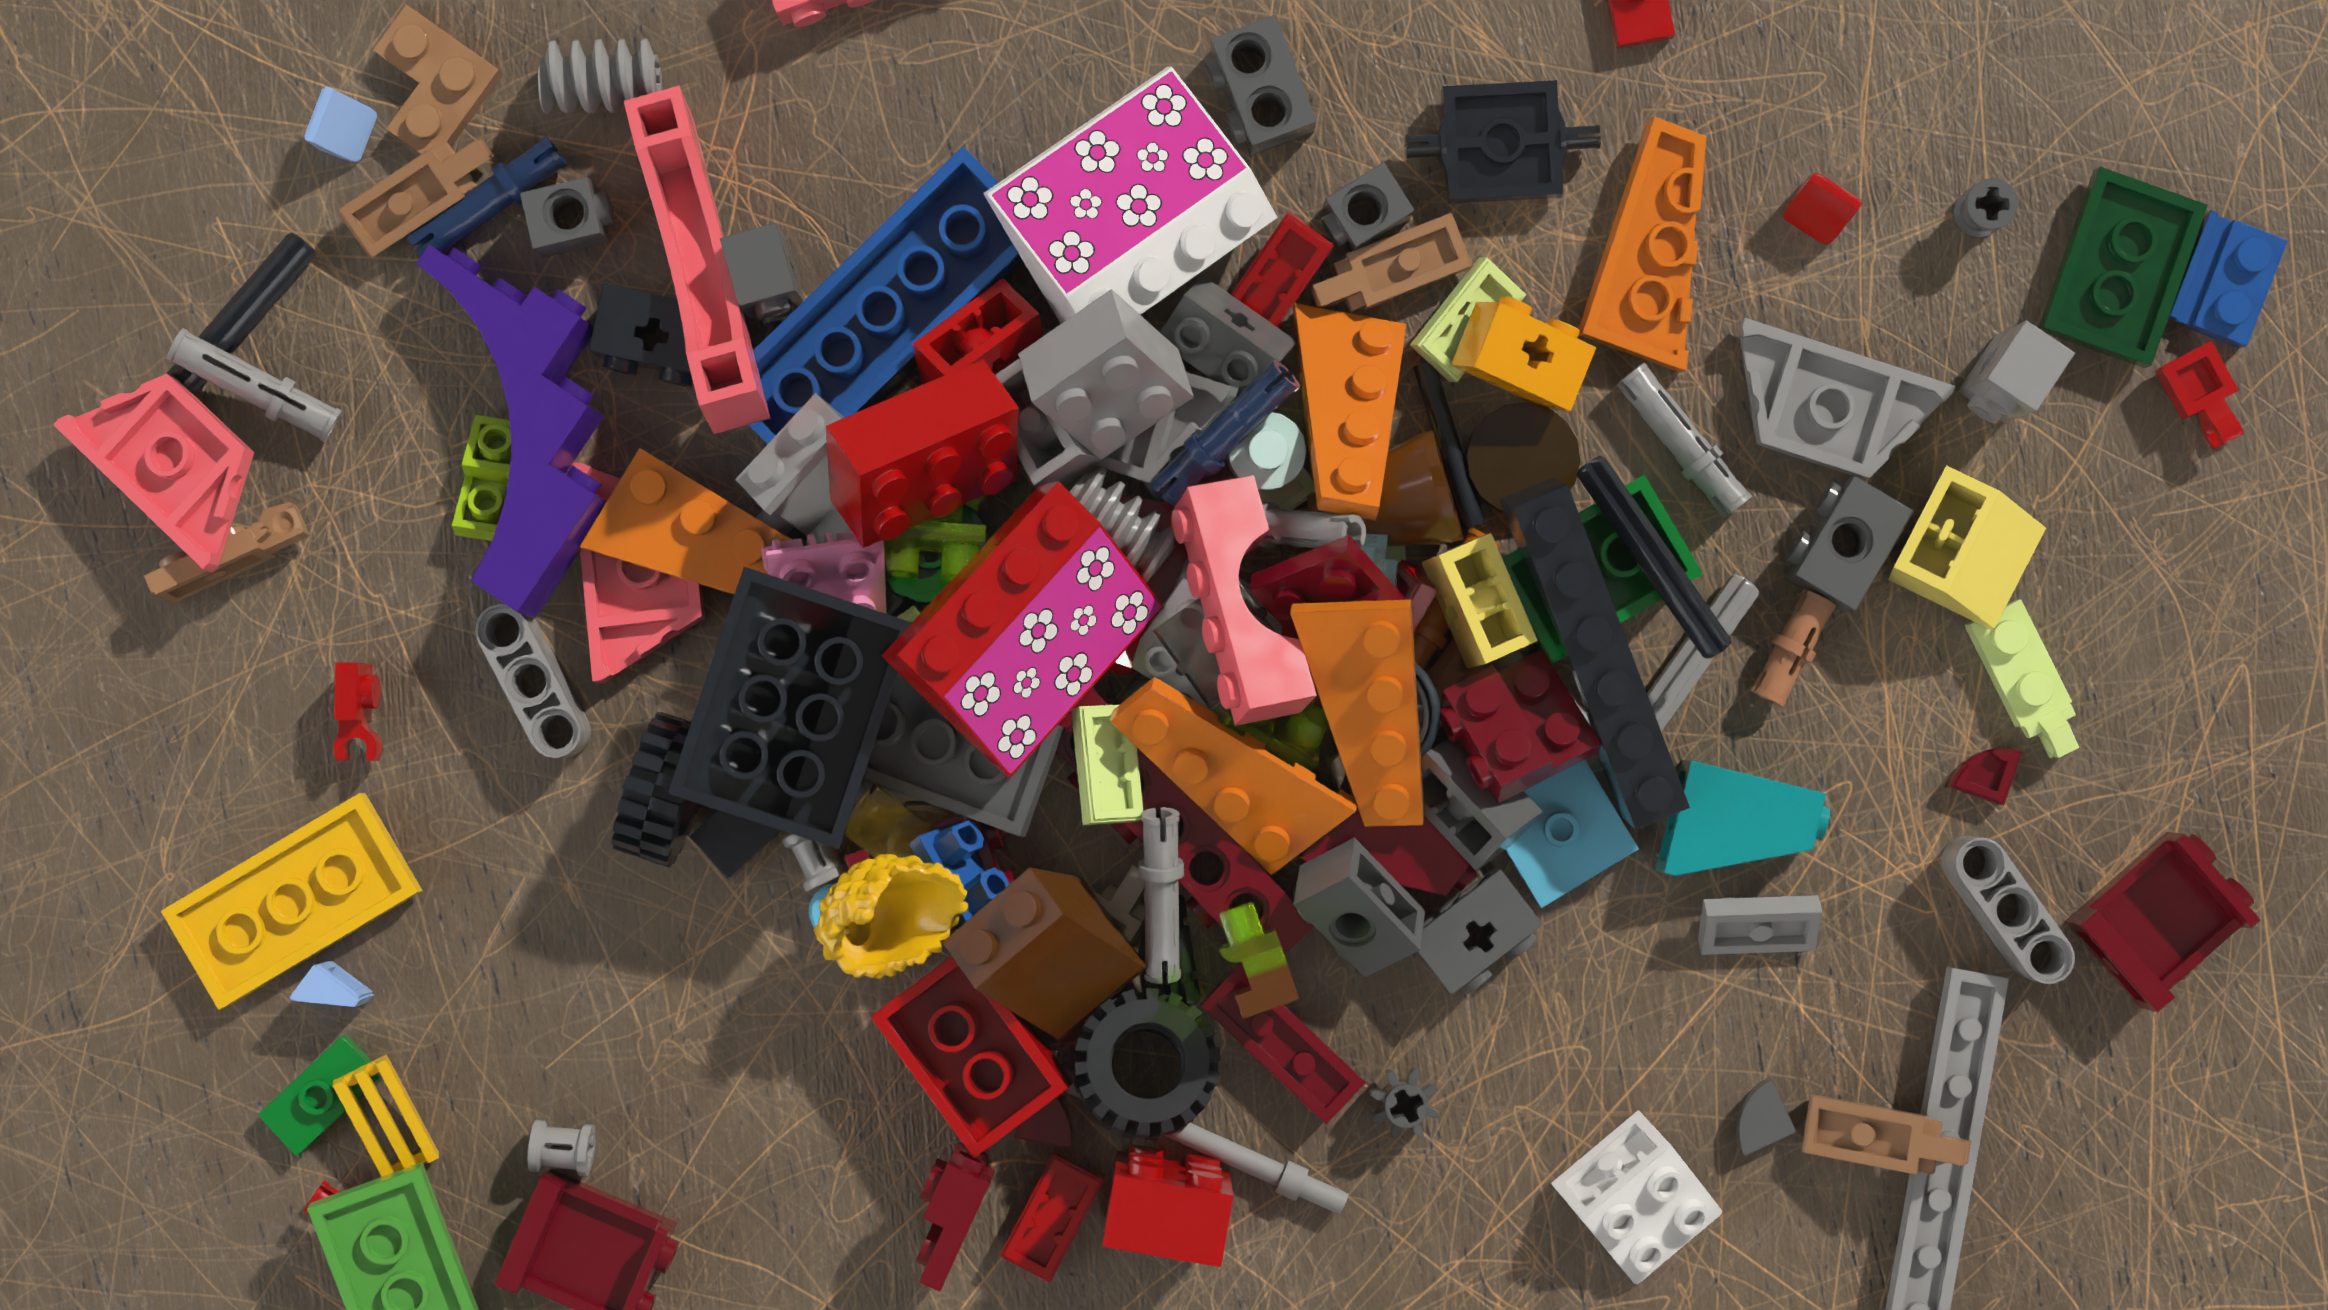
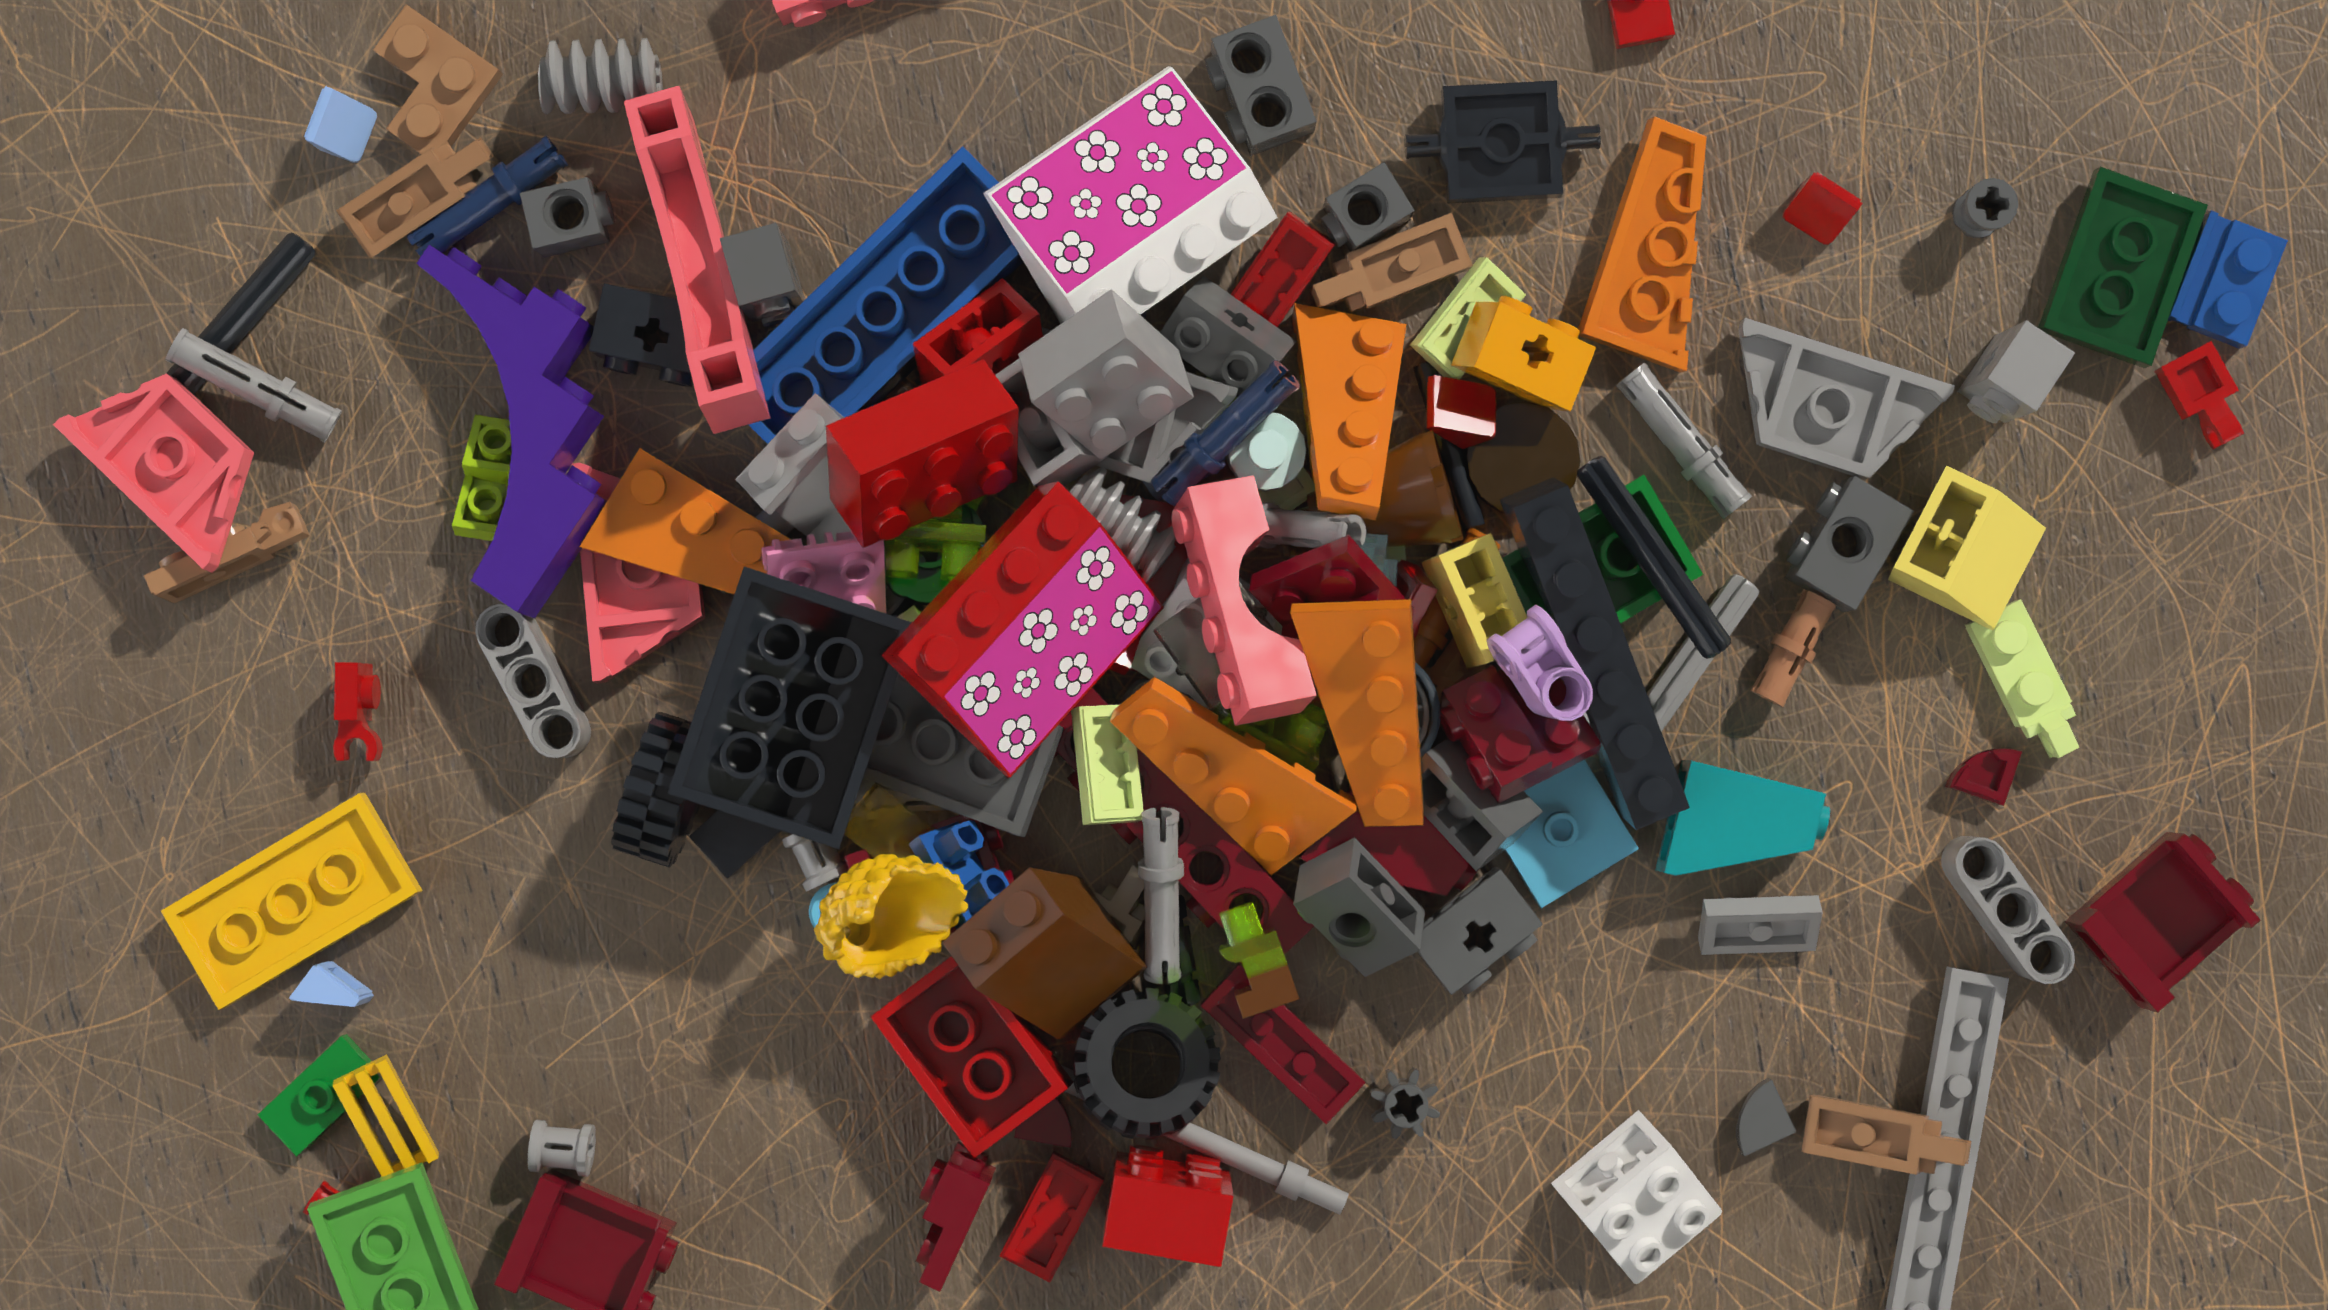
none -> red slope [1427,375,1496,449]
none -> lavender piece [1486,605,1593,721]

